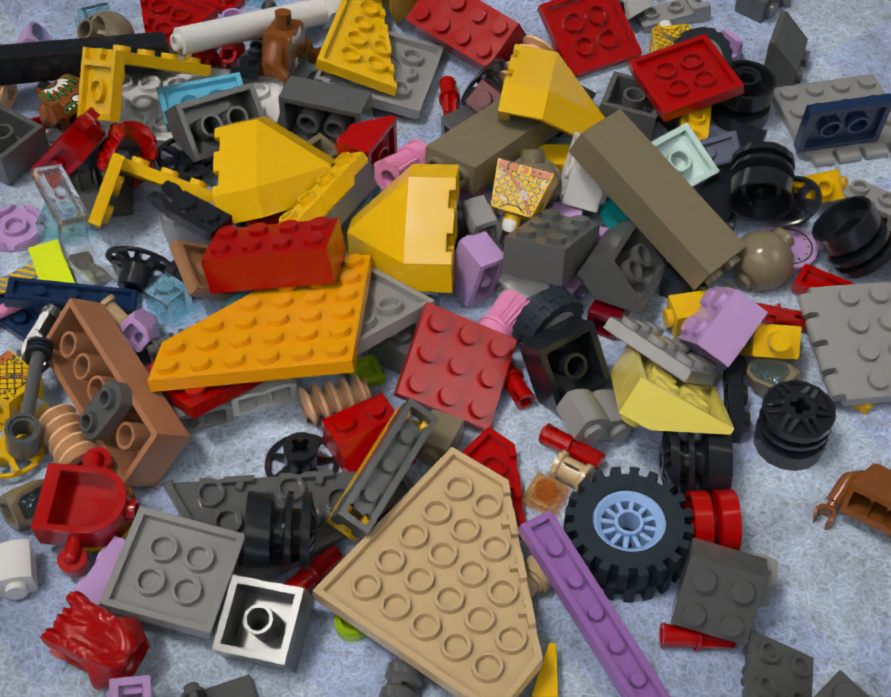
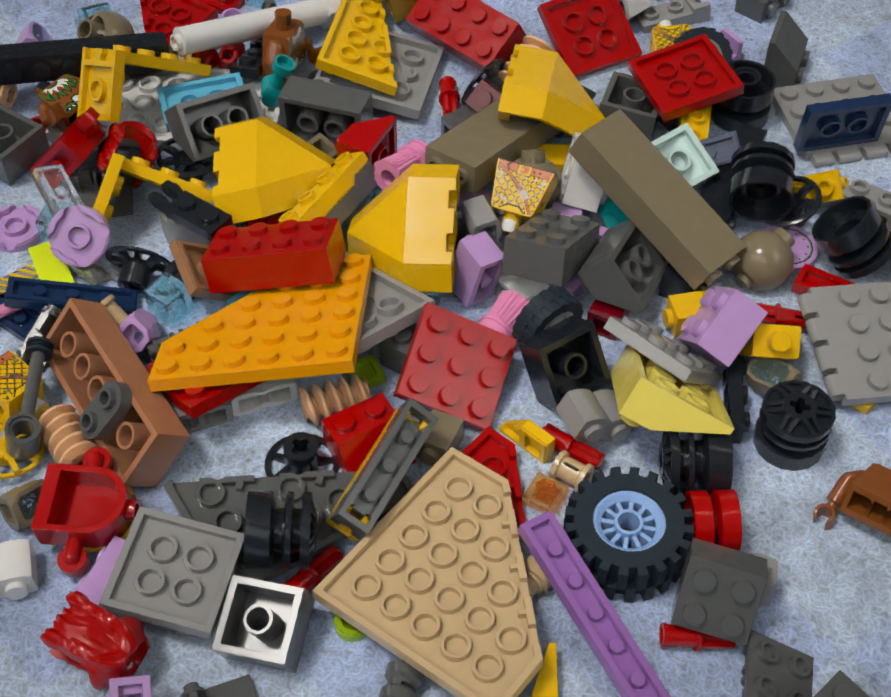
red axle [502,361,536,410] -> none
none -> lavender tile [47,205,111,267]
none -> teal leg [260,54,296,108]
none -> yellow tile [498,419,555,464]

